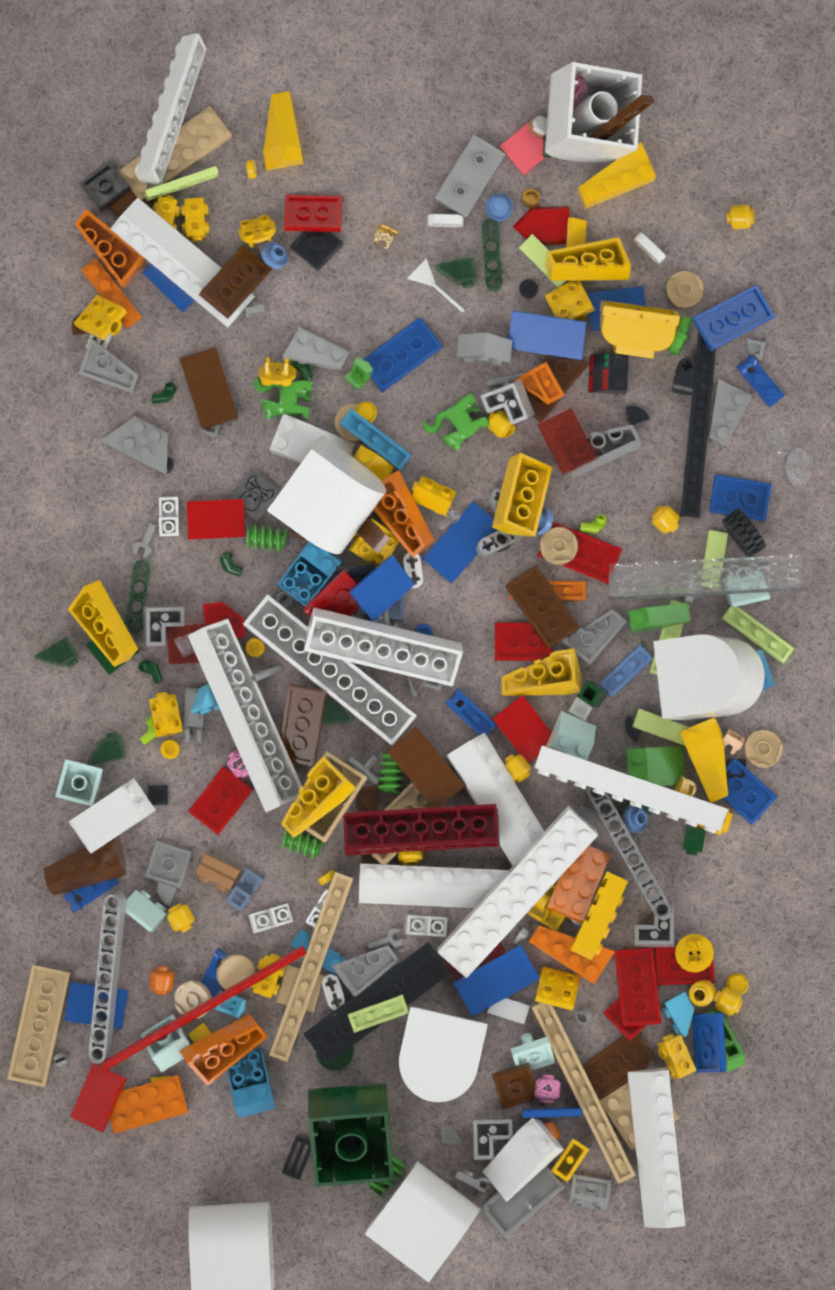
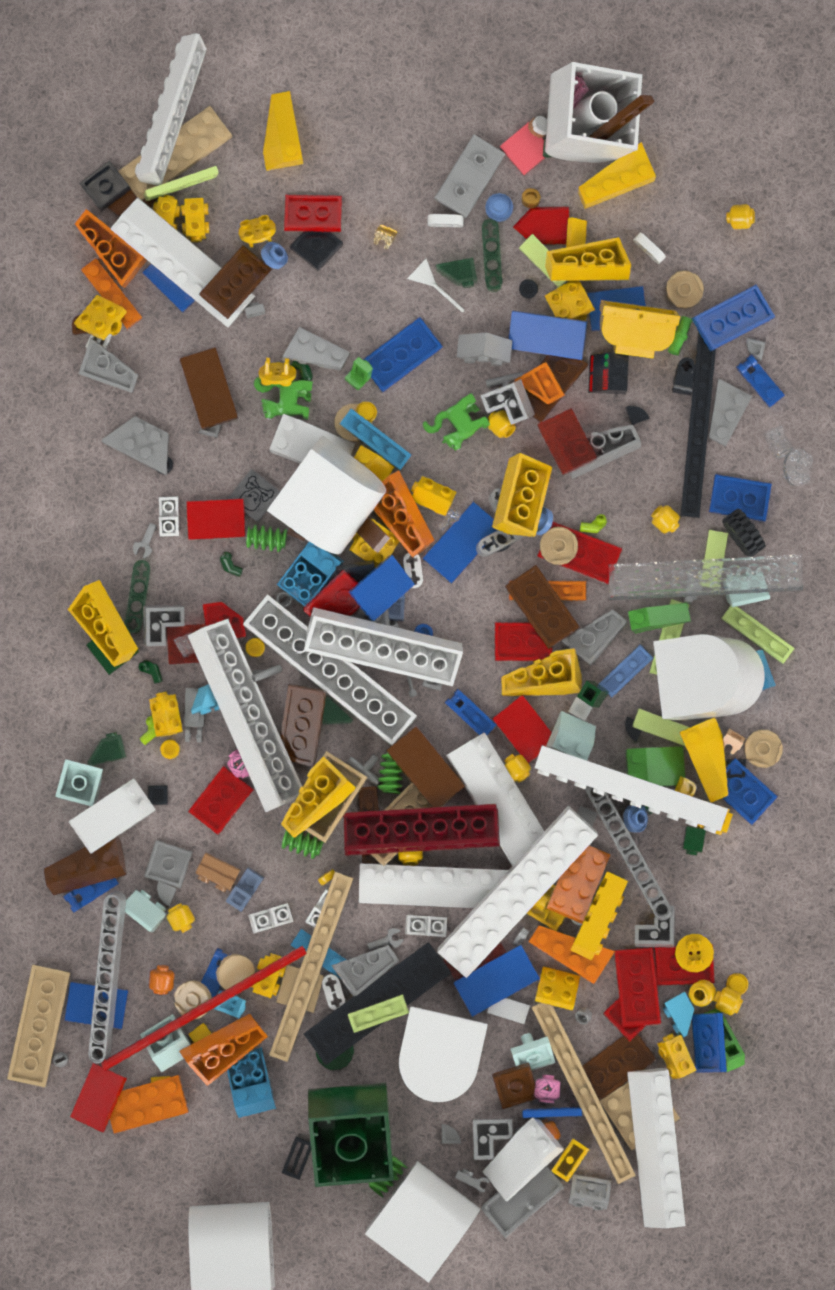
clear green slope [34,637,80,668] -> none
dark green arm [151,382,176,404] -> none
yellow tile [246,159,257,179] -> none

